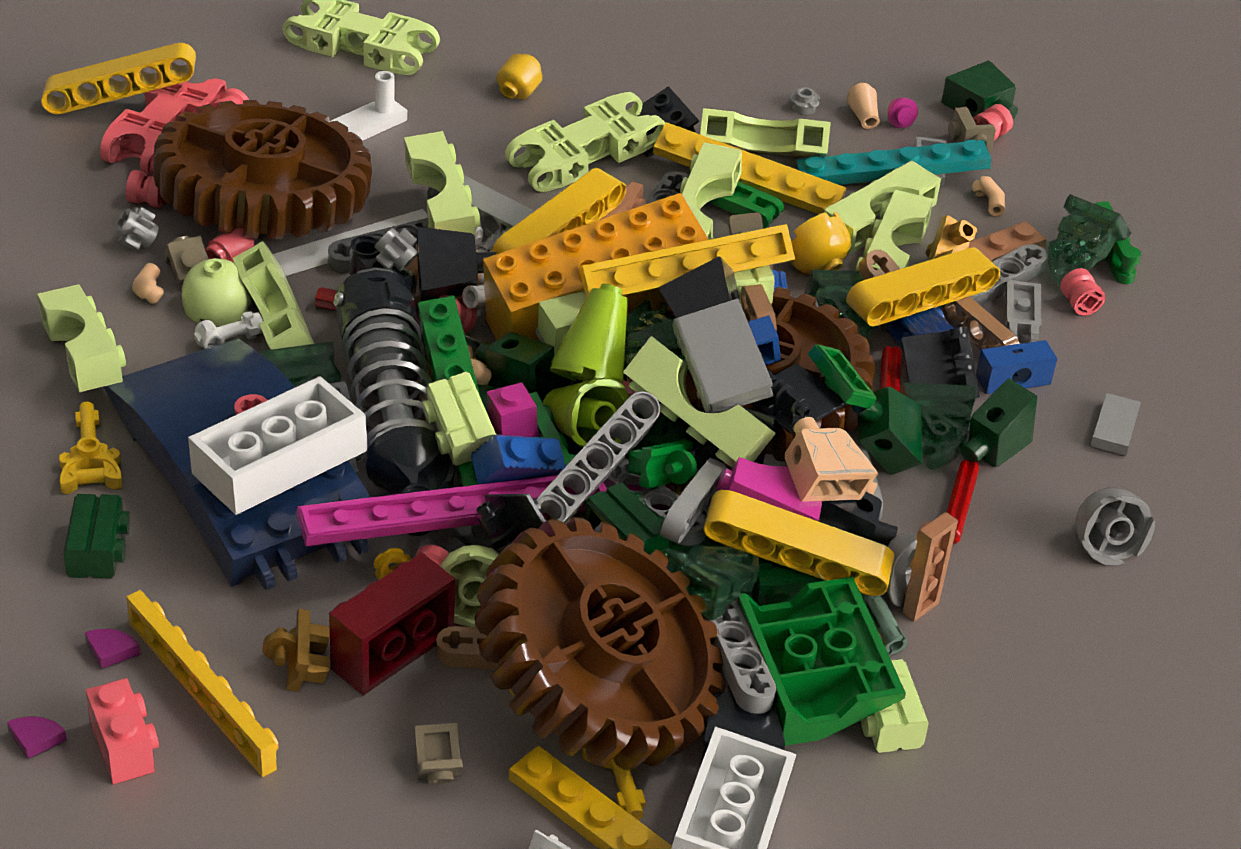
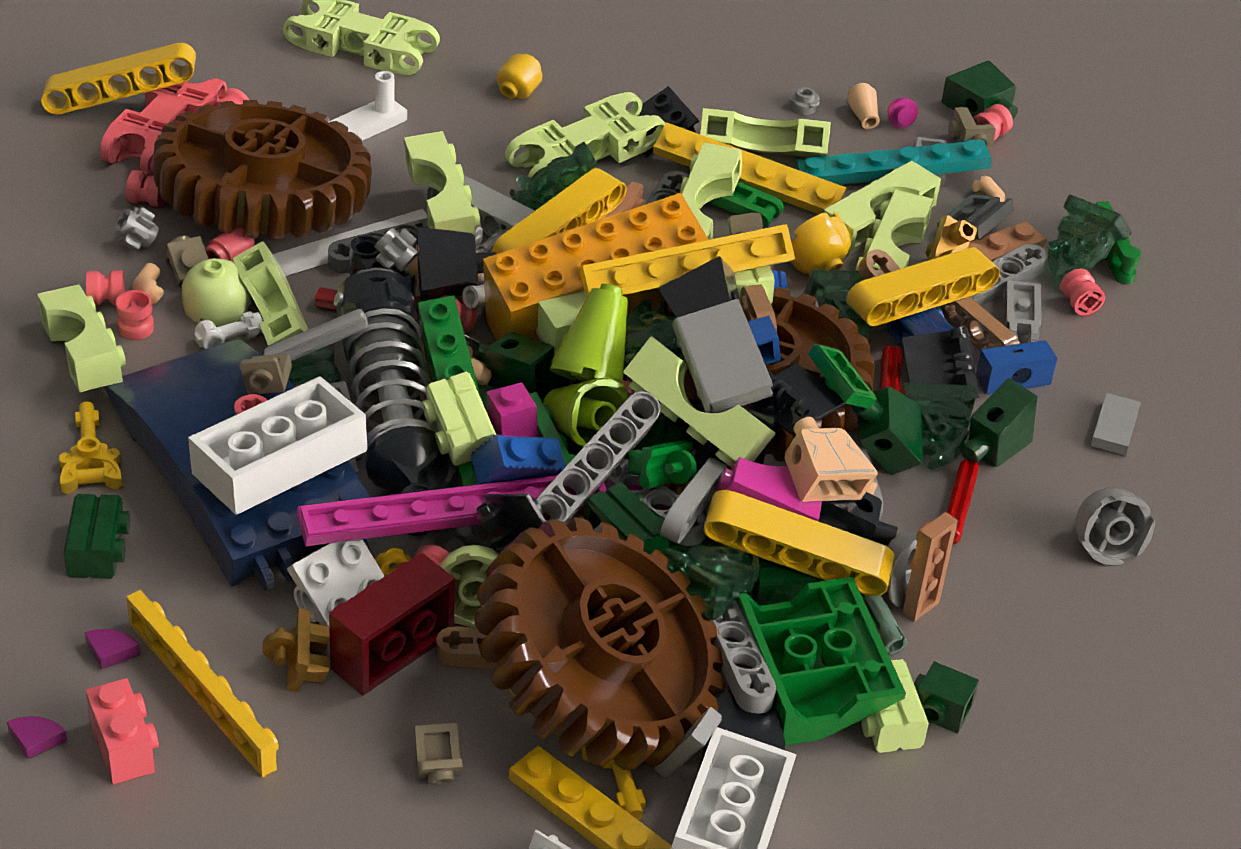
none -> coral wheel [86,270,125,306]
none -> coral wheel [116,290,154,340]
none -> dark tan bracket [239,353,292,395]
none -> light grey axle [264,309,368,361]
none -> white plate [287,539,385,626]
none -> clear green piece [509,141,597,211]
none -> light grey tile [653,707,722,778]
none -> dark green brick [914,661,979,734]
none -> dark grey plate [937,194,1014,240]

